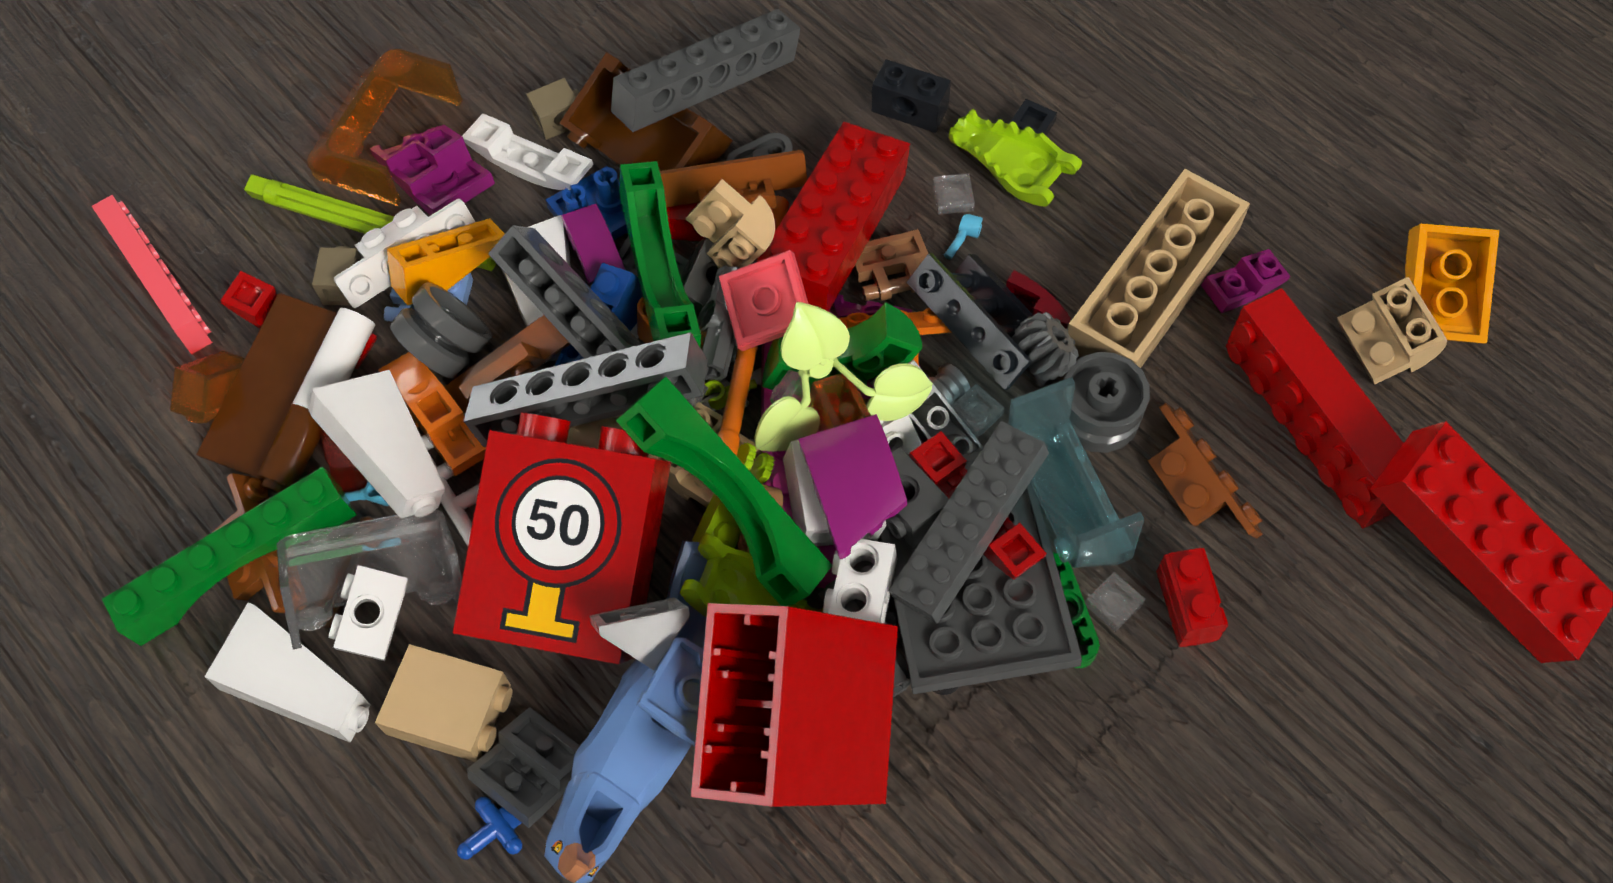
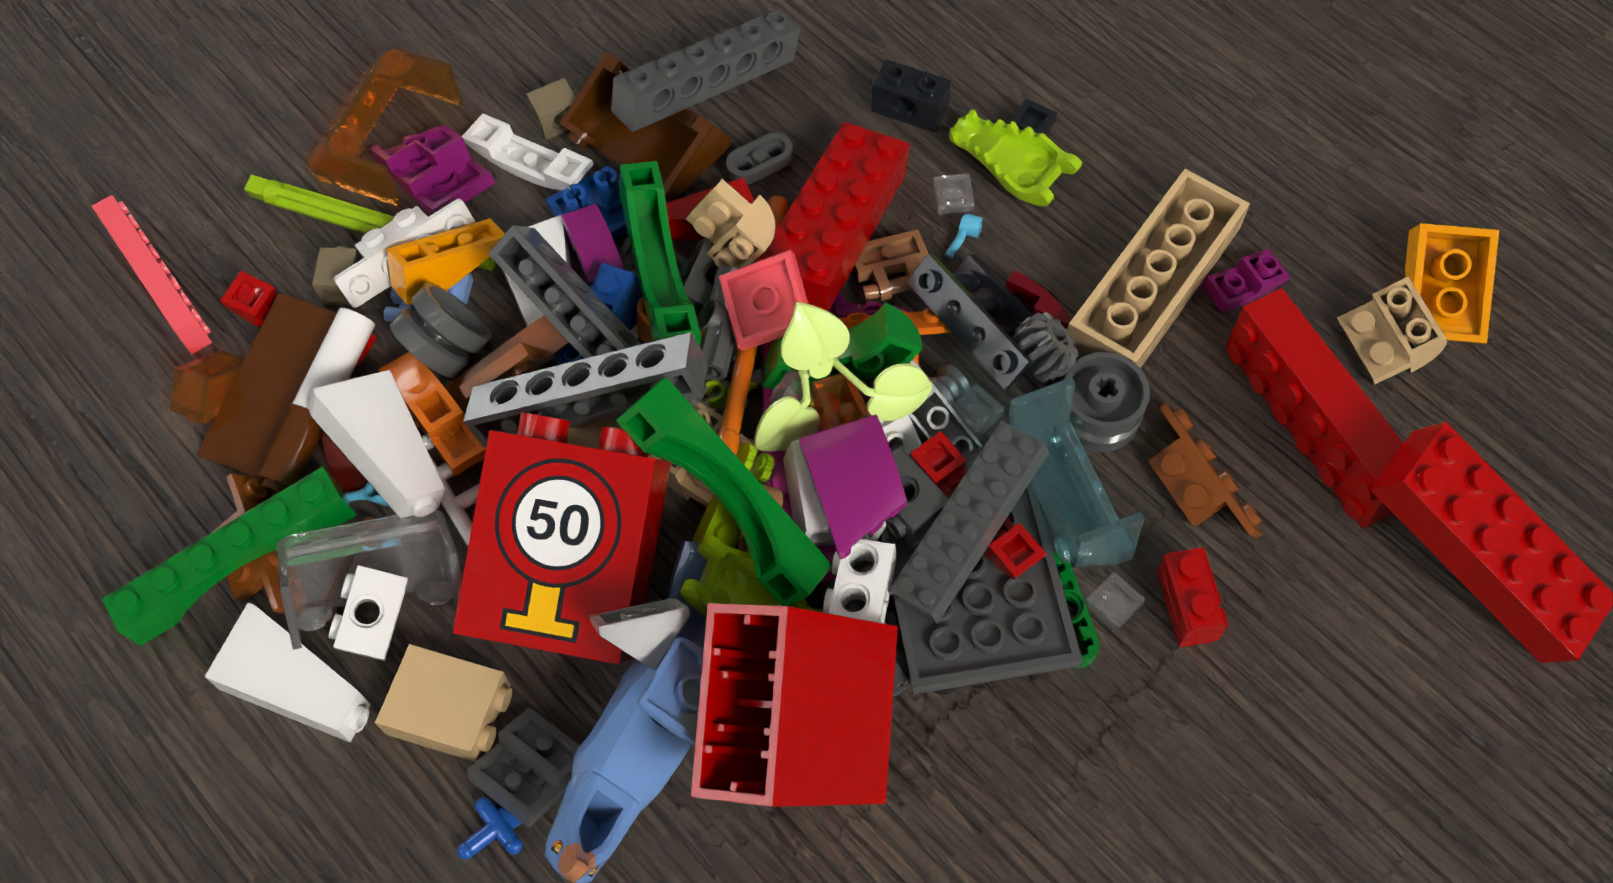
dark orange bracket [660,150,807,209] -> none

